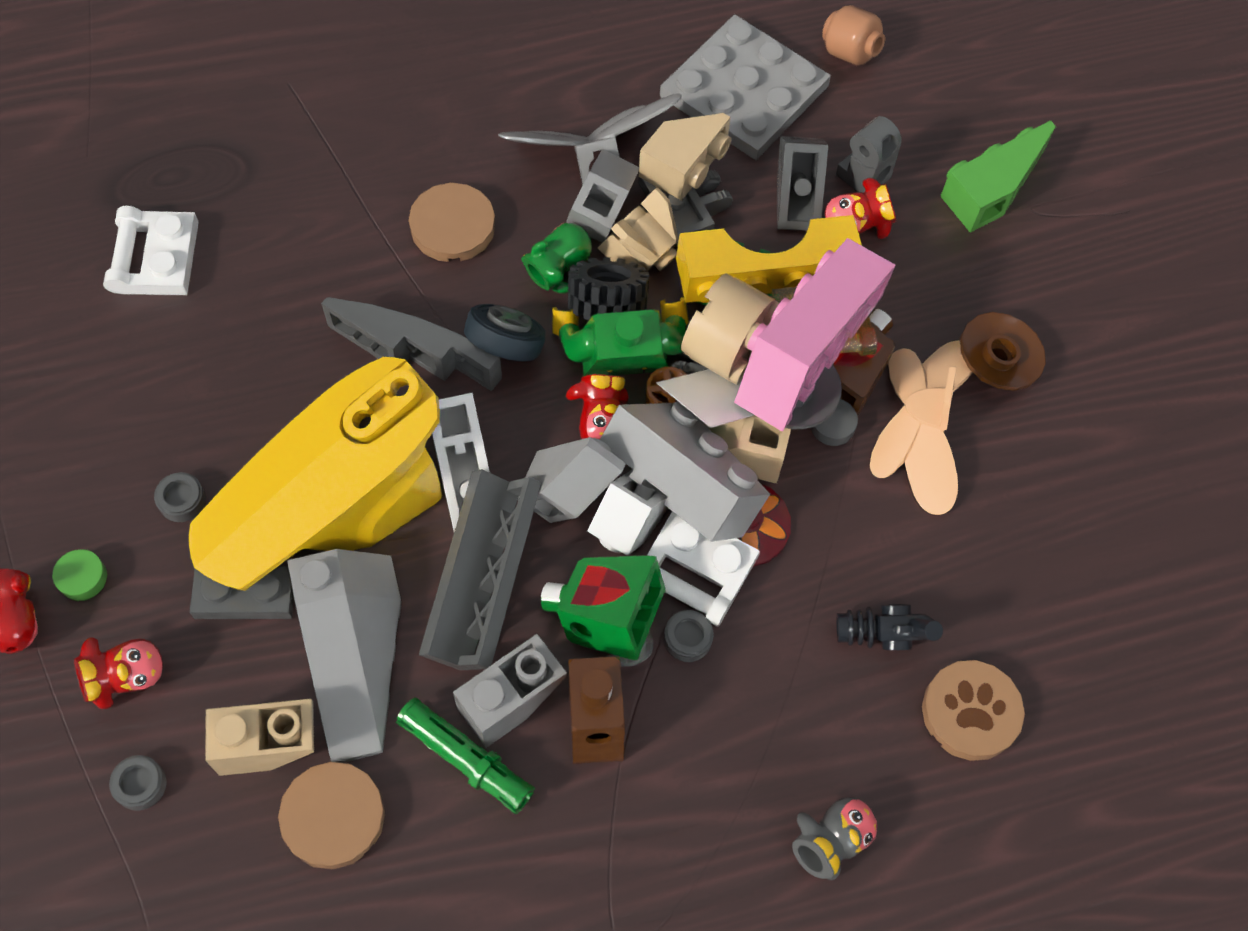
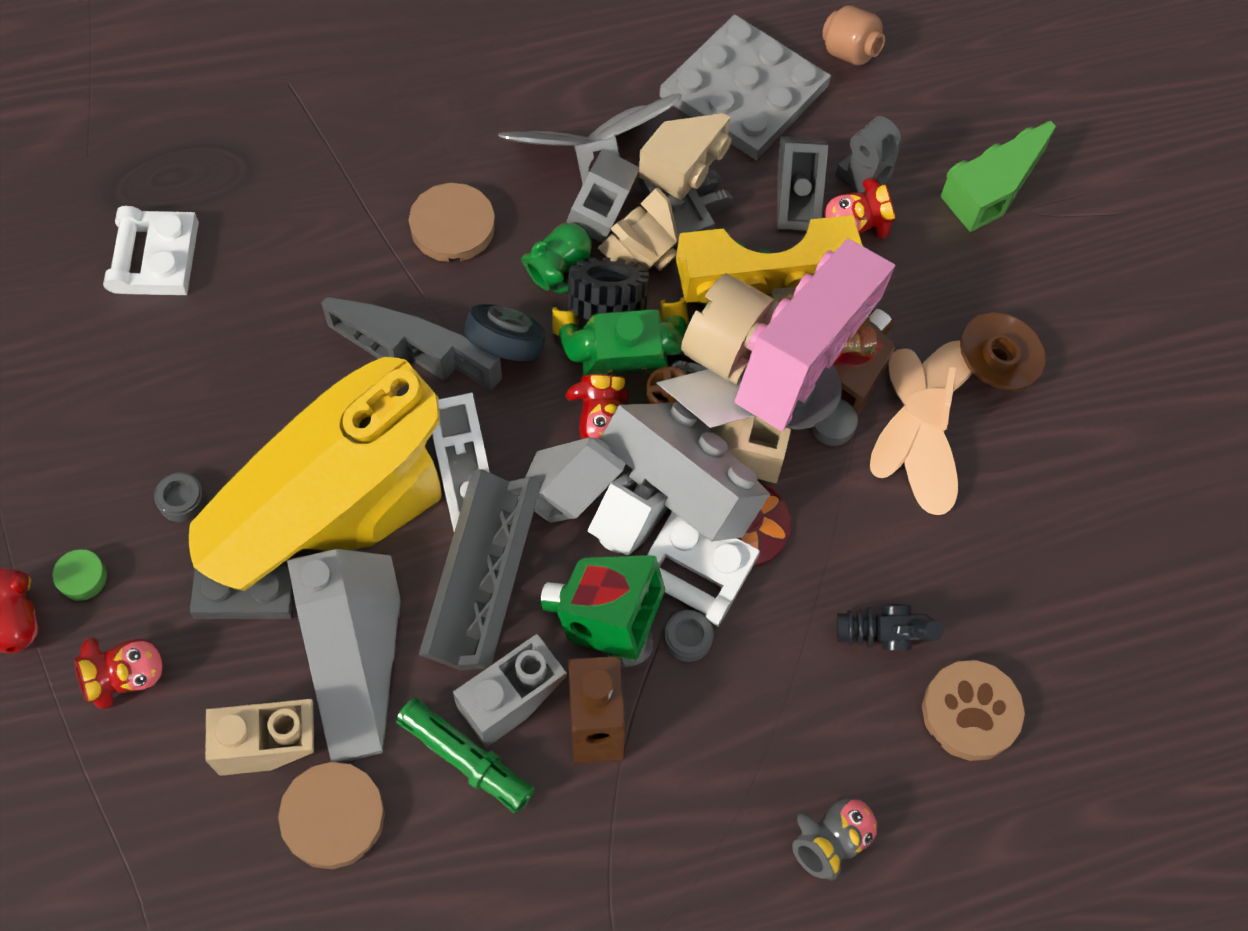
dark grey tile [109,755,167,811] -> none

